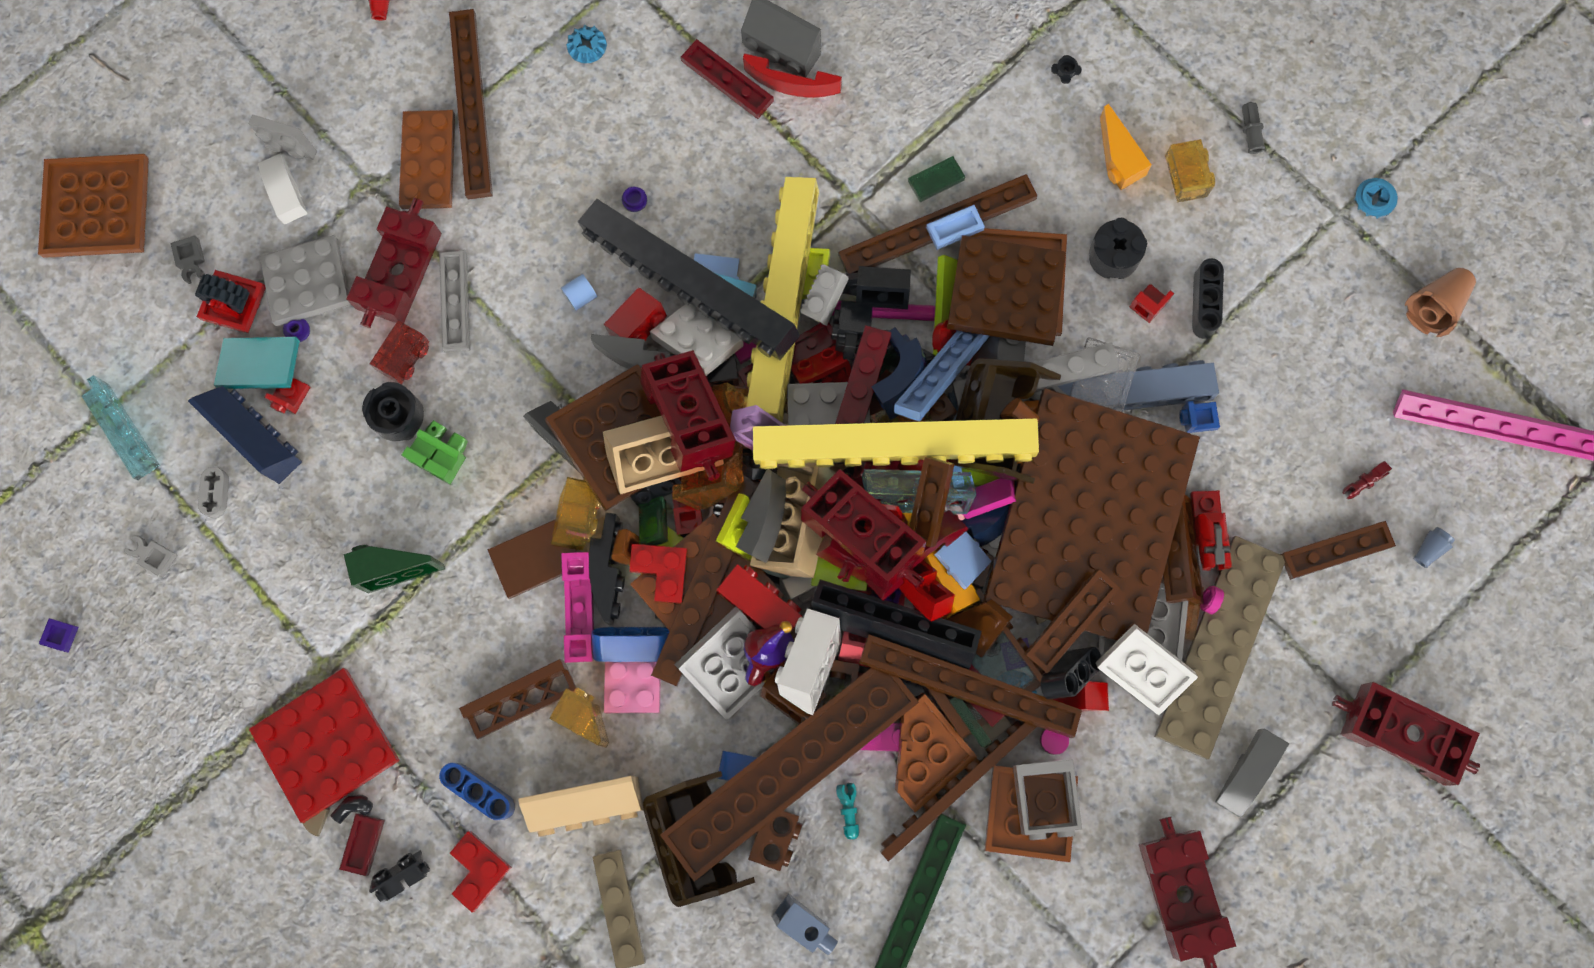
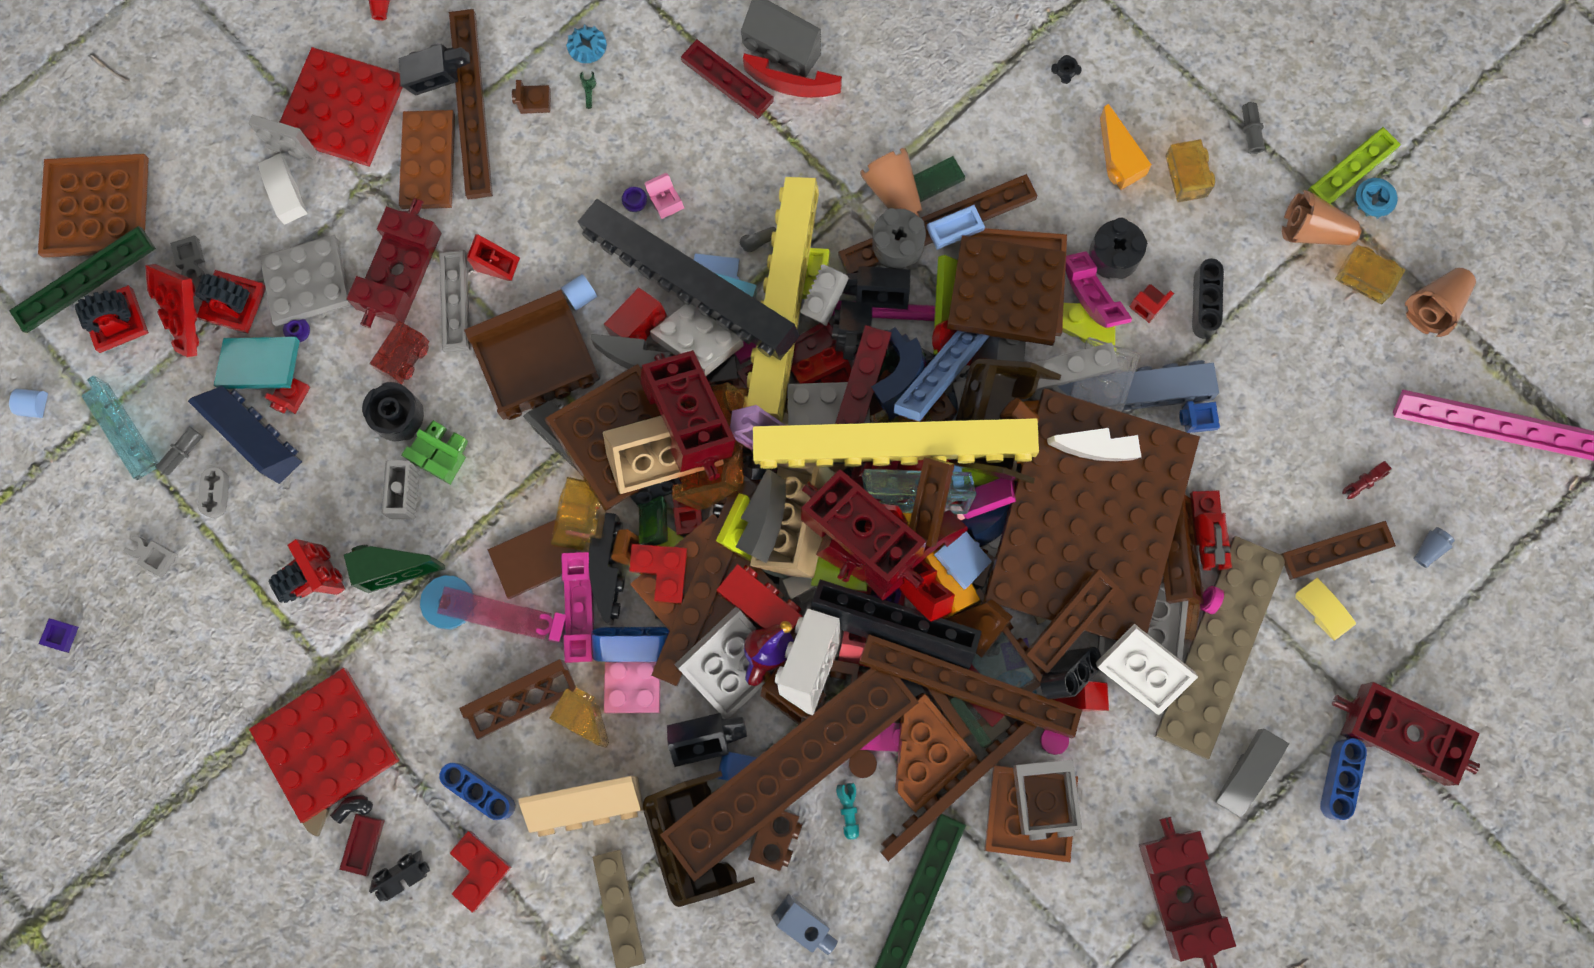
none -> dark green tile [9,226,156,333]
none -> light blue brick [9,389,48,418]
none -> plate [75,285,149,353]
none -> red plate [145,264,199,357]
none -> dark grey axle [156,426,203,475]
none -> red plate [268,539,346,603]
none -> red plate [279,47,403,167]
none -> light grey brick [381,460,420,520]
none -> black hinge [399,44,470,96]
none -> dark azure tile [420,575,476,630]
none -> clear pink slope [437,586,552,640]
none -> reddish brown panel [464,289,600,420]
none -> red slope [467,234,520,281]
none -> reddish brown bracket [512,80,551,114]
none -> dark pink tile [536,612,566,643]
none -> clear green hand [580,71,597,109]
none -> bright pink bracket [644,173,684,219]
none -> black hinge [667,713,747,767]
none -> dark grey arm [740,227,776,252]
none -> reddish brown tile [849,750,877,778]
none -> nougat cone [860,148,922,217]
none -> dark grey brick [872,208,926,269]
none -> white slope [1047,428,1141,461]
none -> neon yellow wing [1062,303,1115,351]
none -> dark pink slope [1065,251,1132,328]
none -> nougat cone [1282,190,1361,246]
none -> light yellow slope [1295,578,1356,641]
none -> lime tile [1307,127,1401,204]
none -> blue beam [1320,738,1367,820]
none -> clear yellow brick [1335,245,1405,305]

